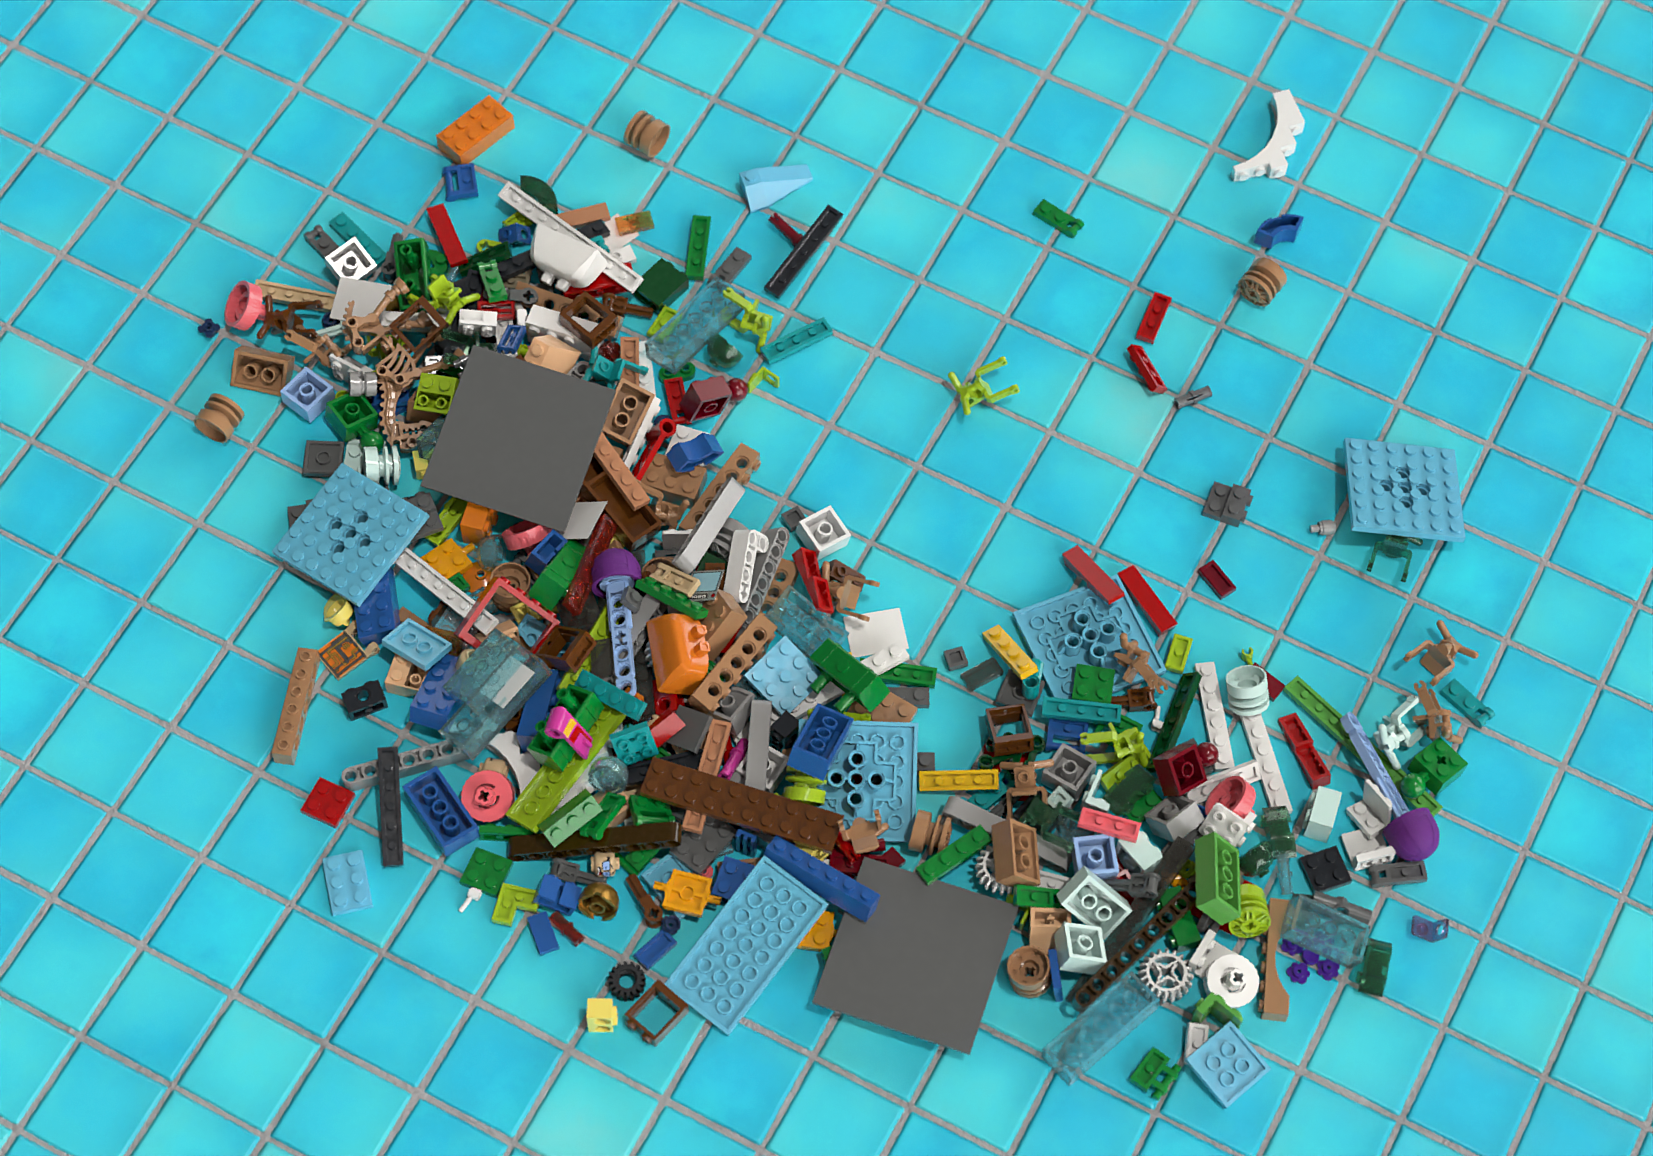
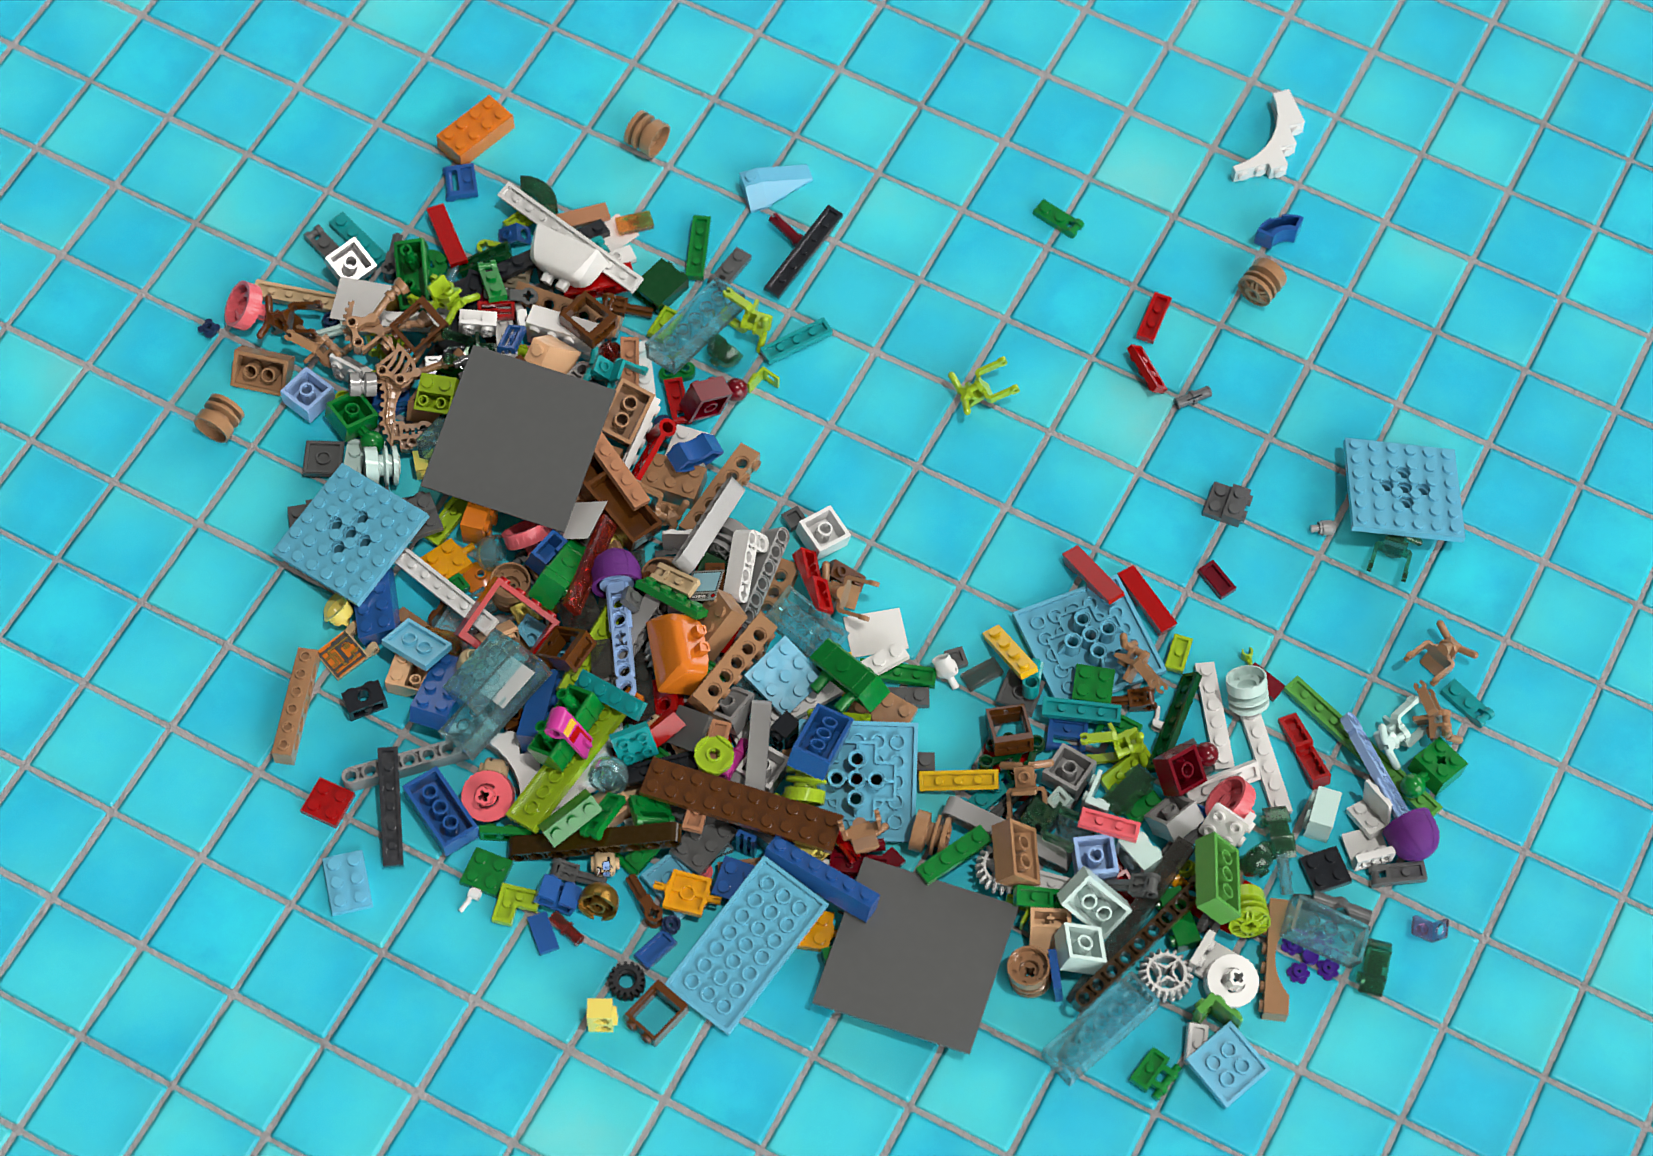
none -> lime plate [694,735,734,776]
none -> white piece [931,653,959,690]

